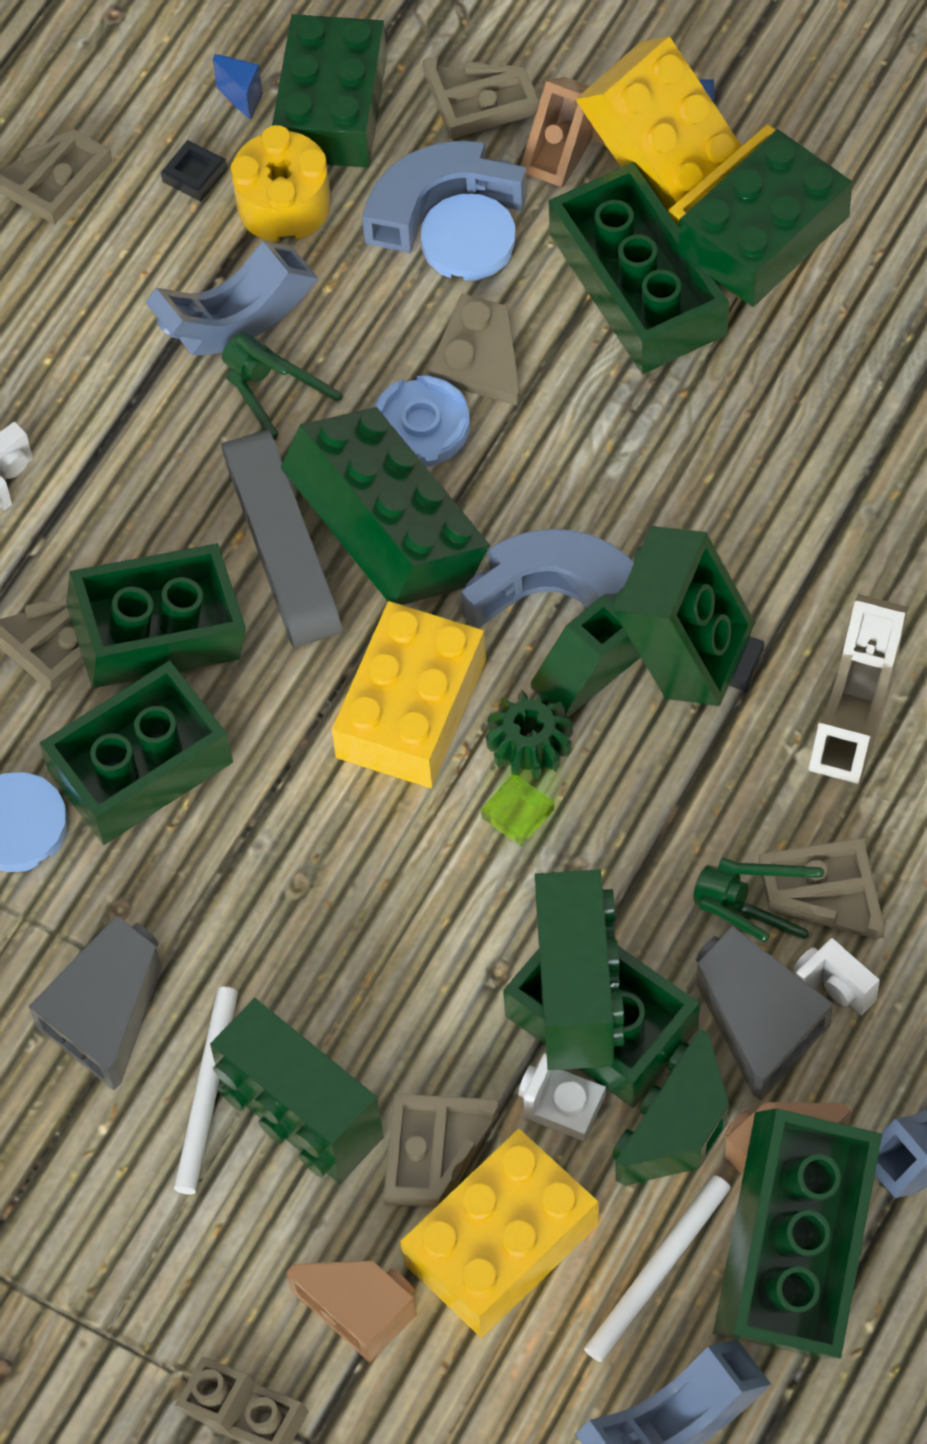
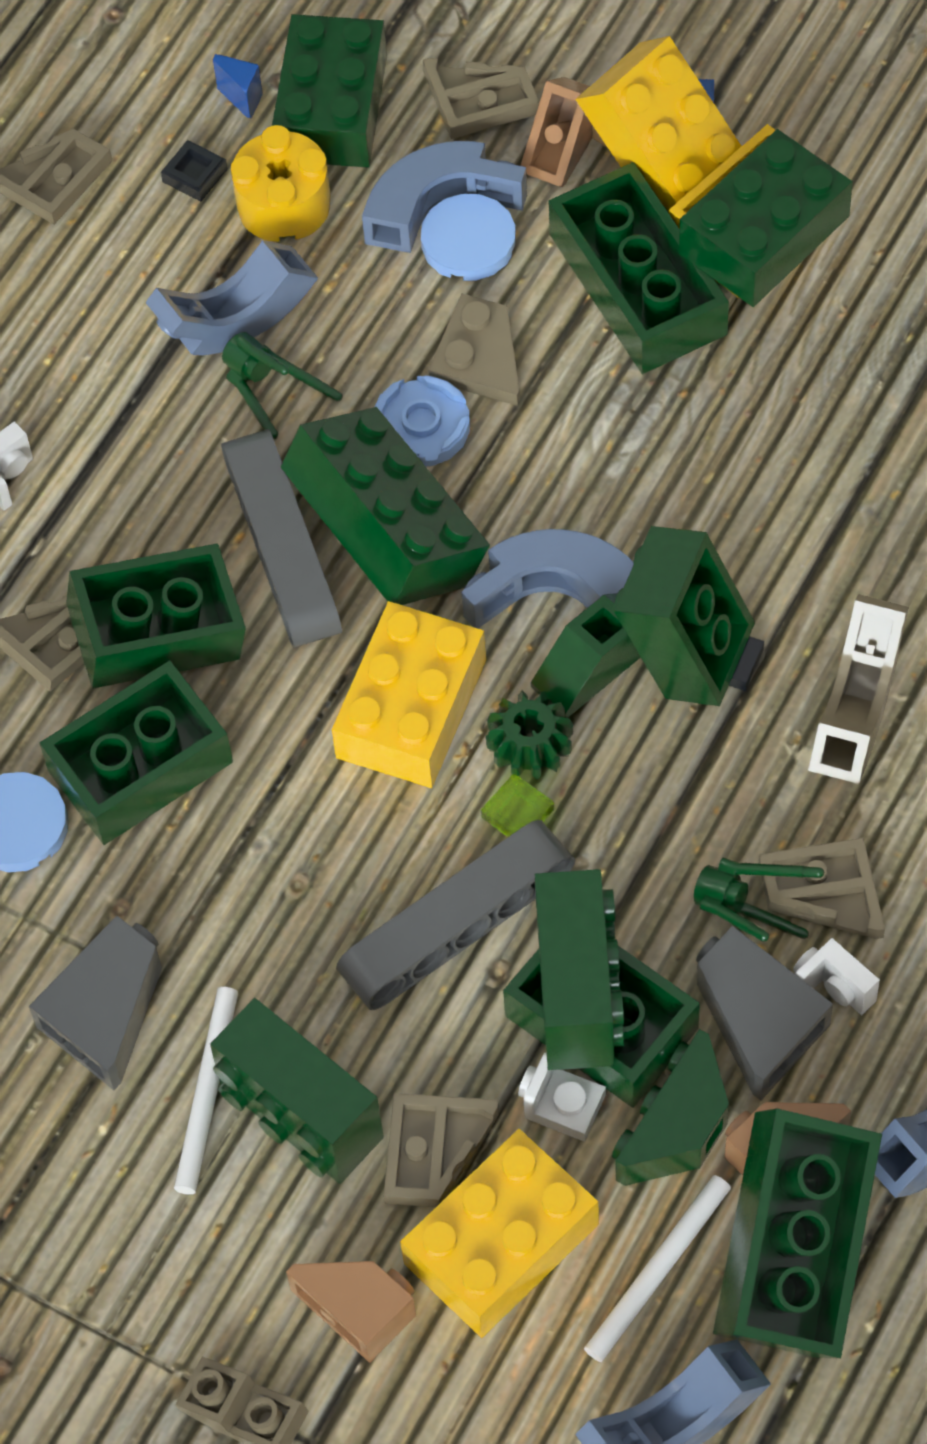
none -> dark grey beam [336,820,576,1010]

